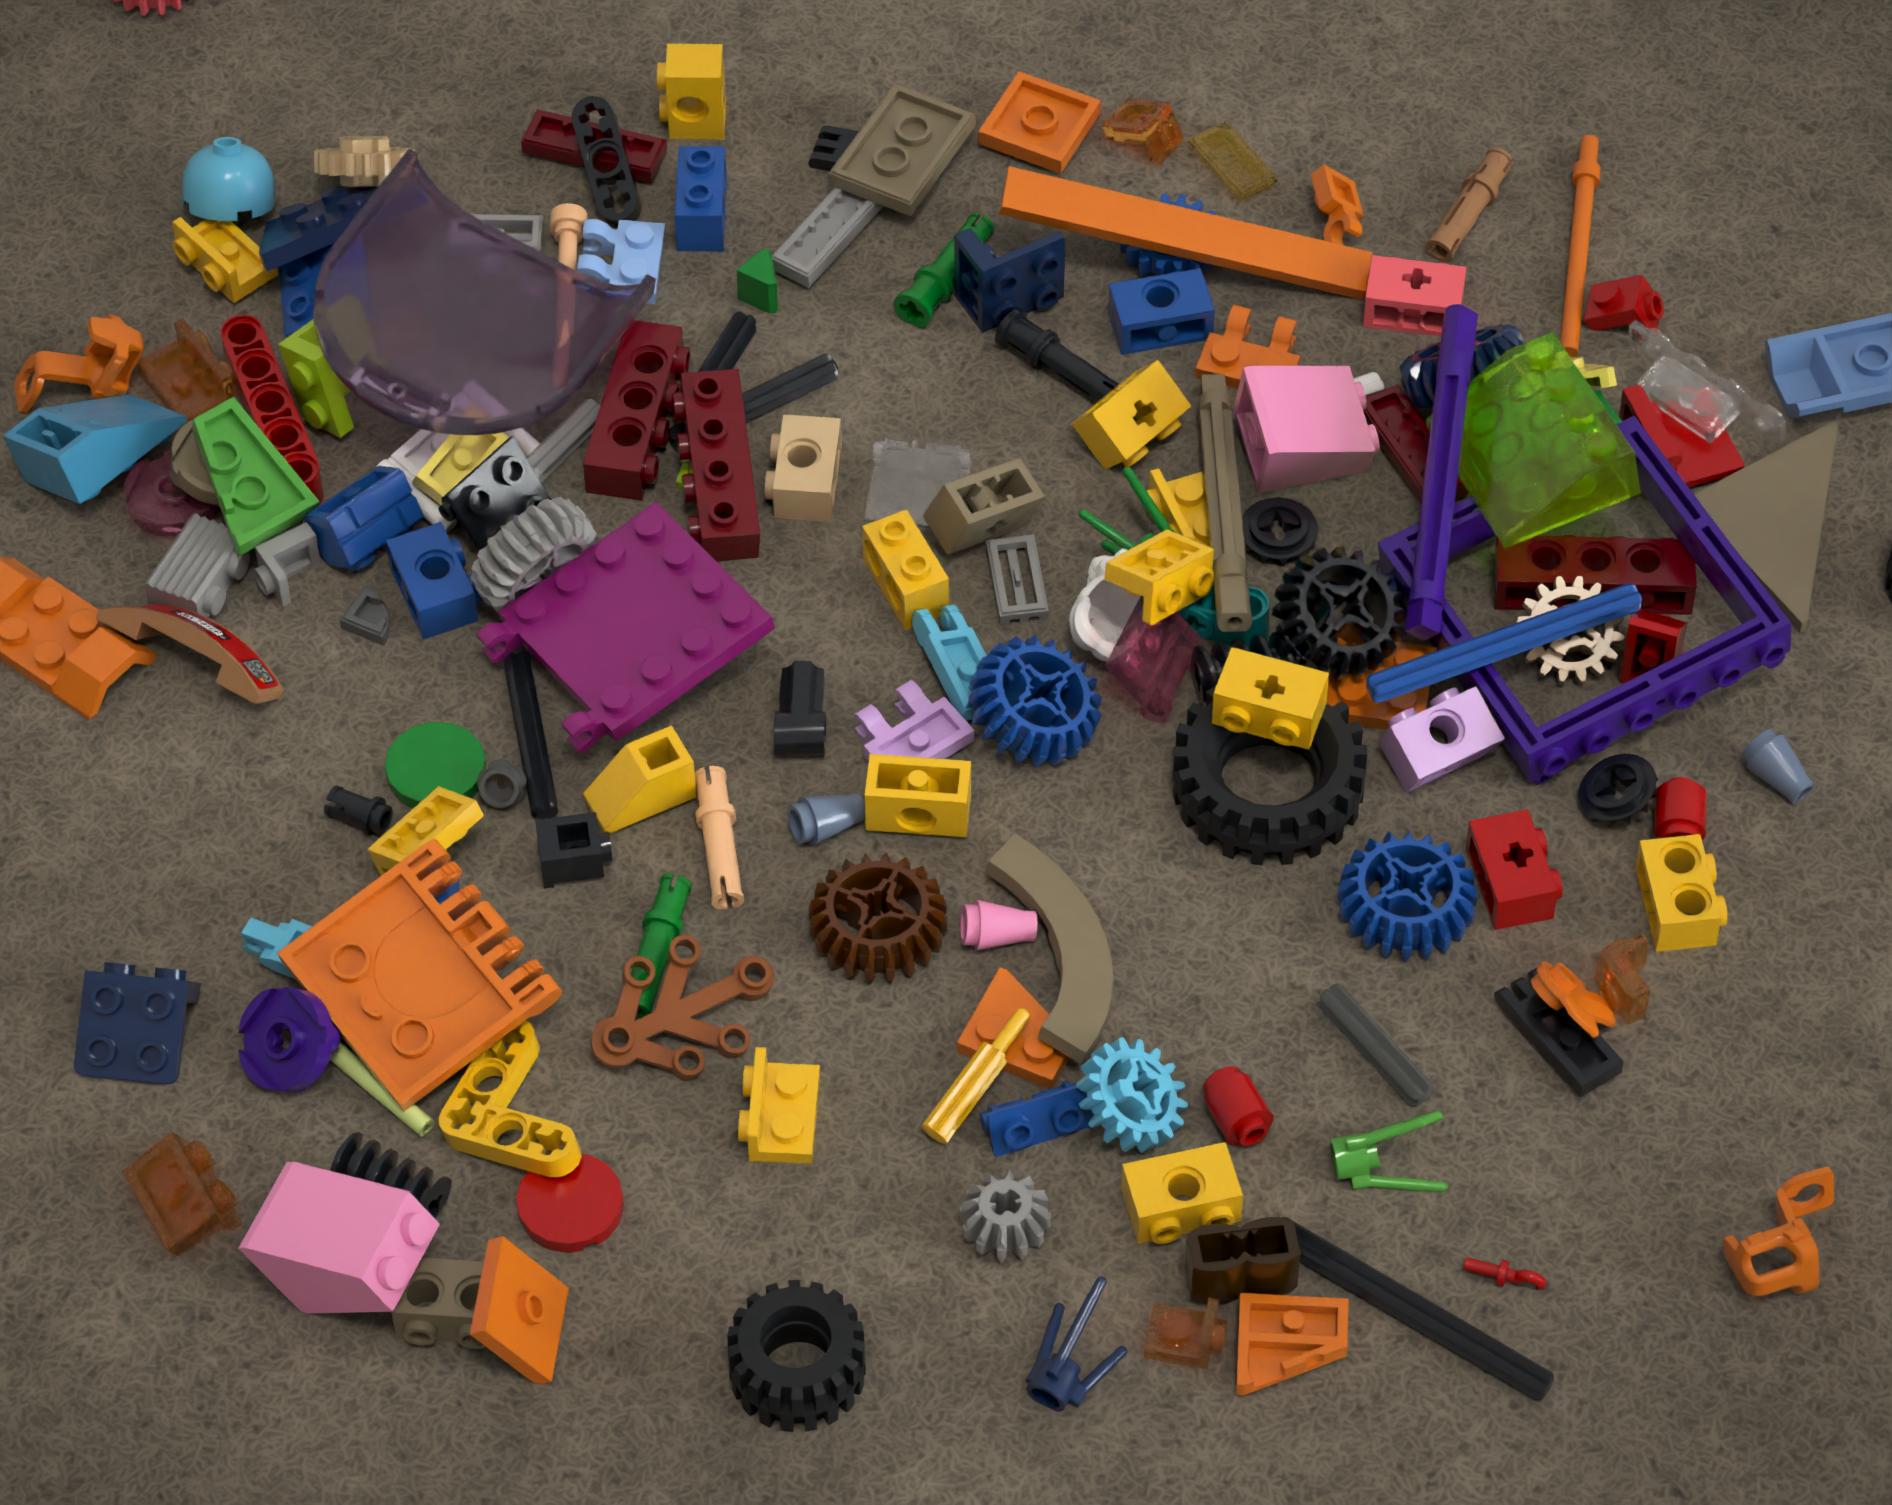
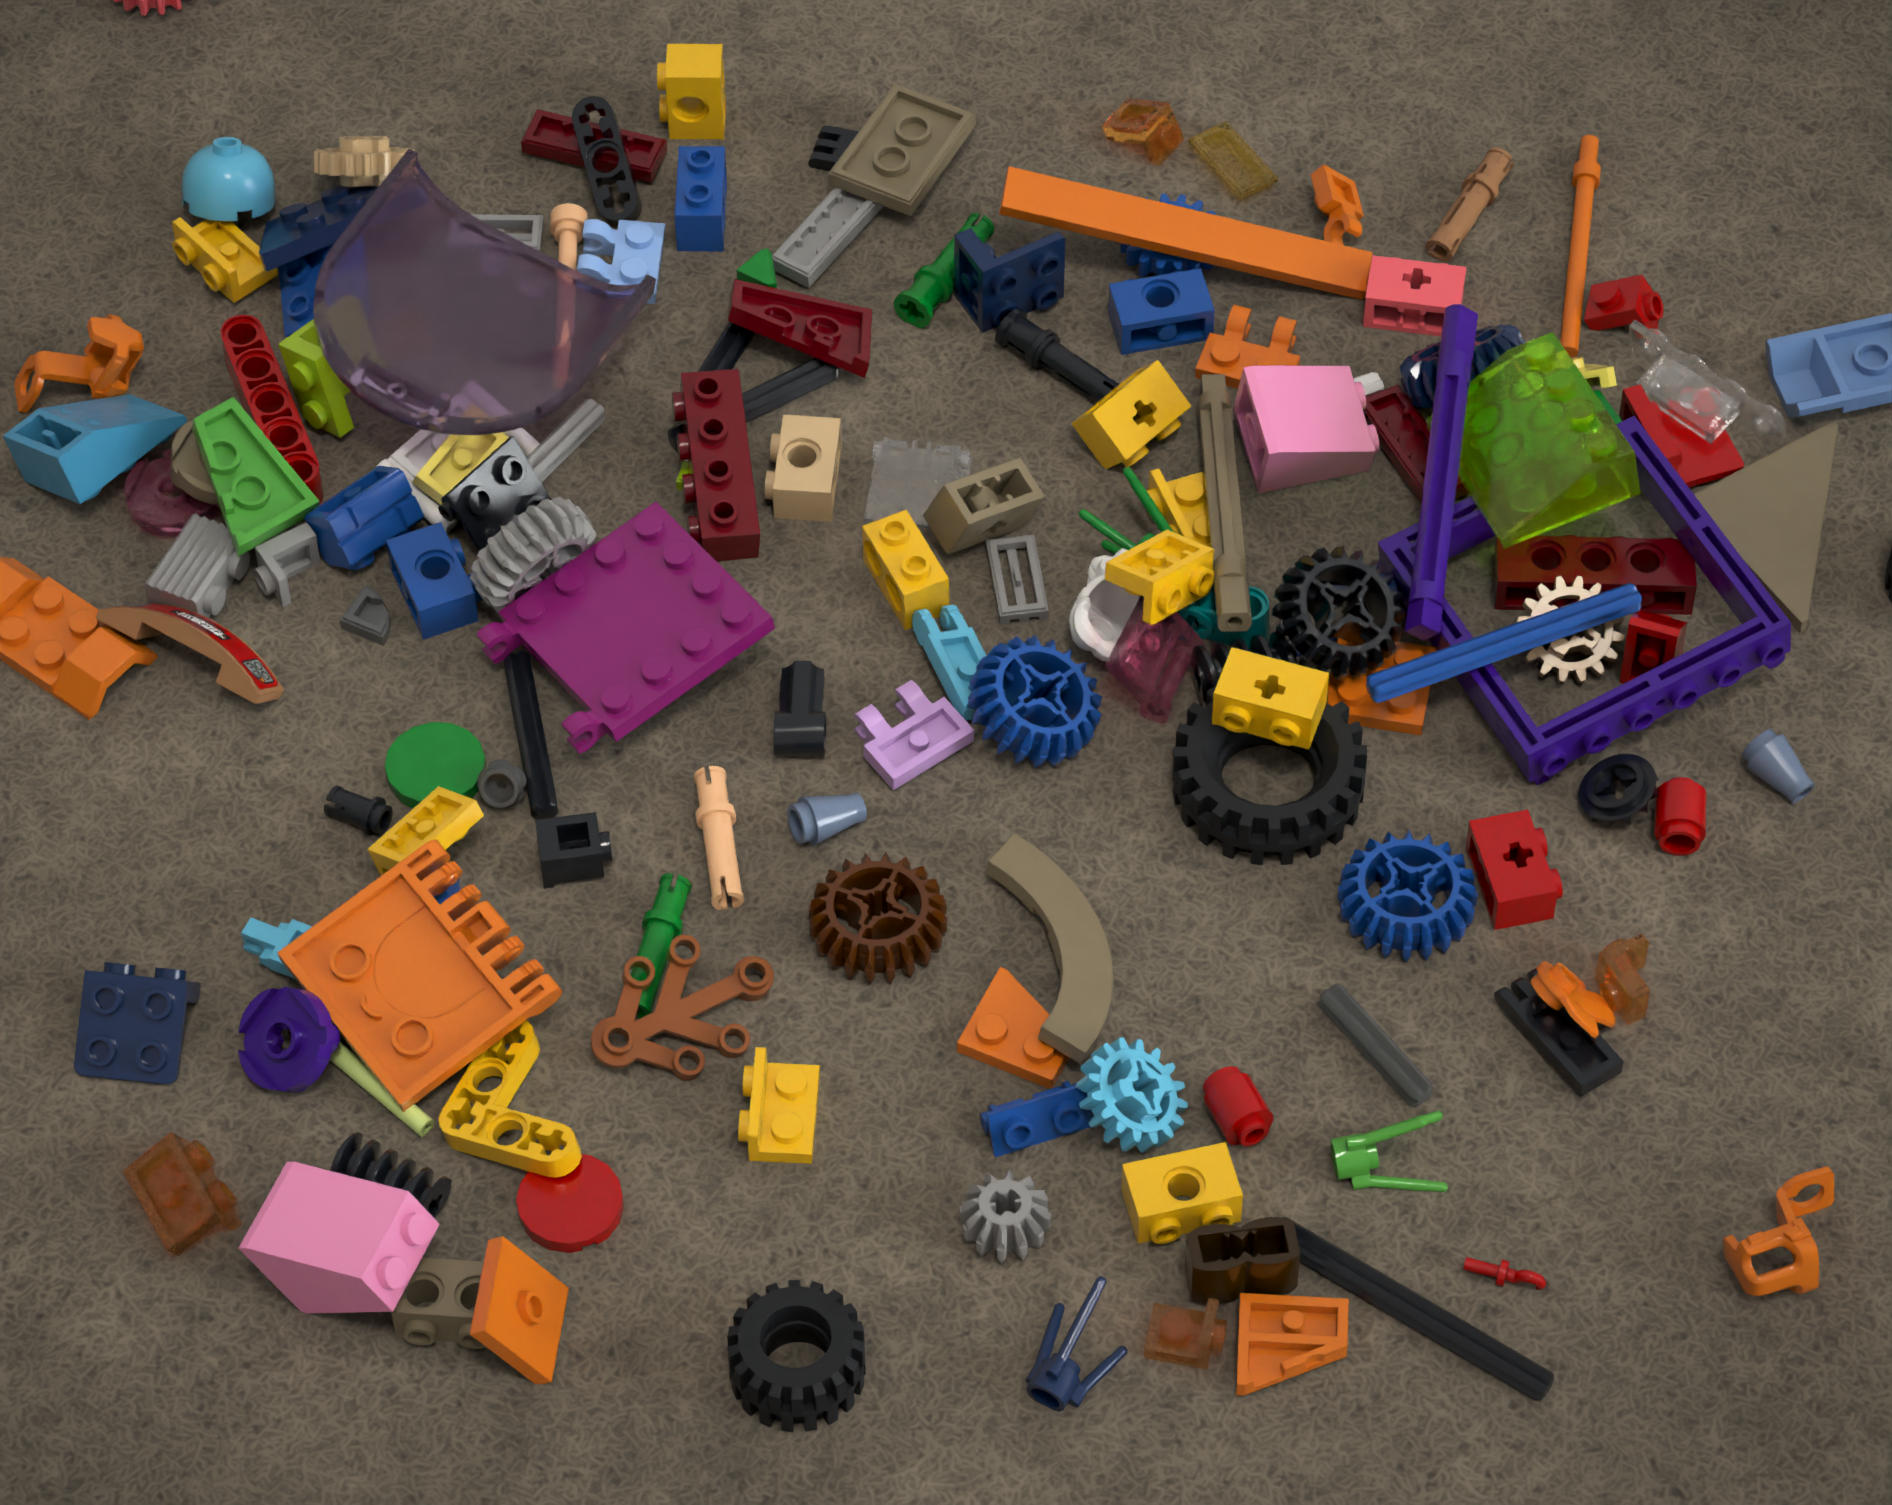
clear orange bracket [137,319,237,426] -> none
dark red brick [583,319,691,501] -> none
yellow slope [583,726,697,834] -> none
yellow brick [865,754,971,838] -> none
yellow axle [921,1008,1031,1145] -> none
bright pink cone [960,899,1037,951] -> none
orange plate [978,71,1101,174] -> none
black gear [1242,497,1318,565] -> none
lavender brick [1378,686,1505,793] -> none
yellow brick [1635,834,1727,952] -> none
none -> dark red wing [728,279,872,378]

